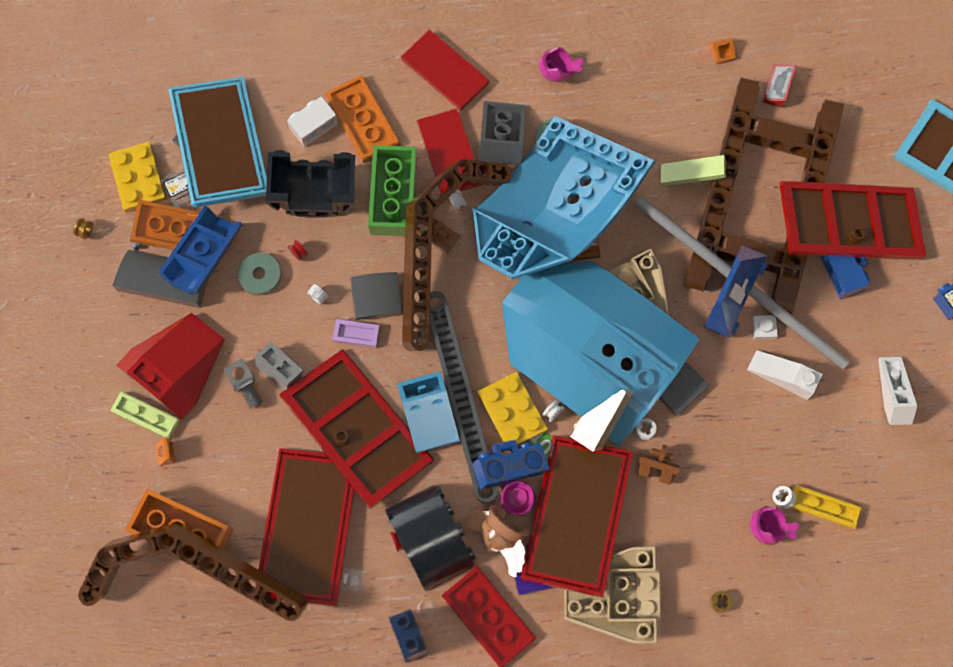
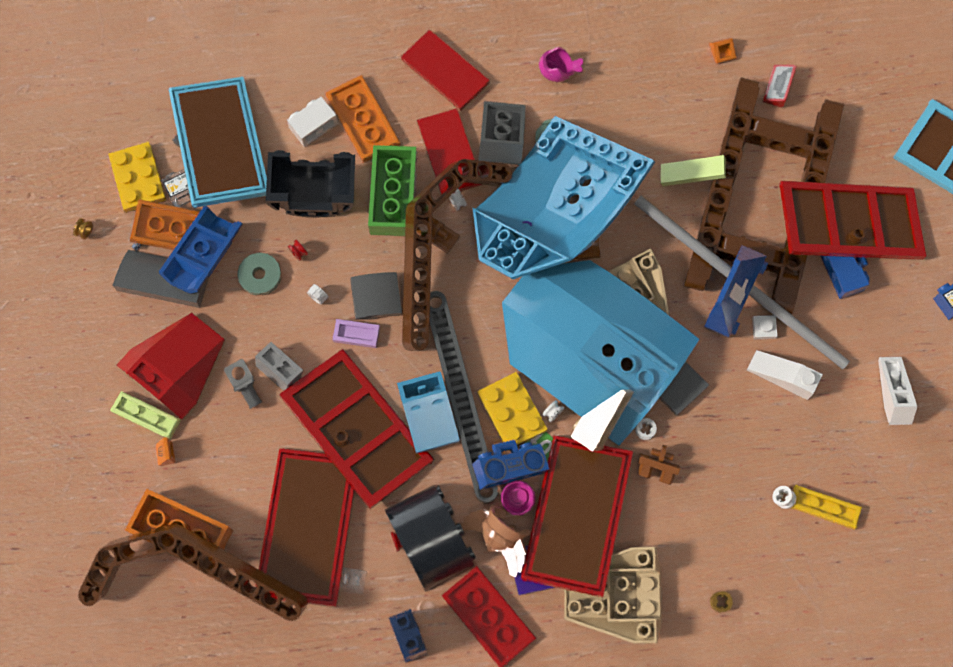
dark pink hat [750,506,799,545] -> none

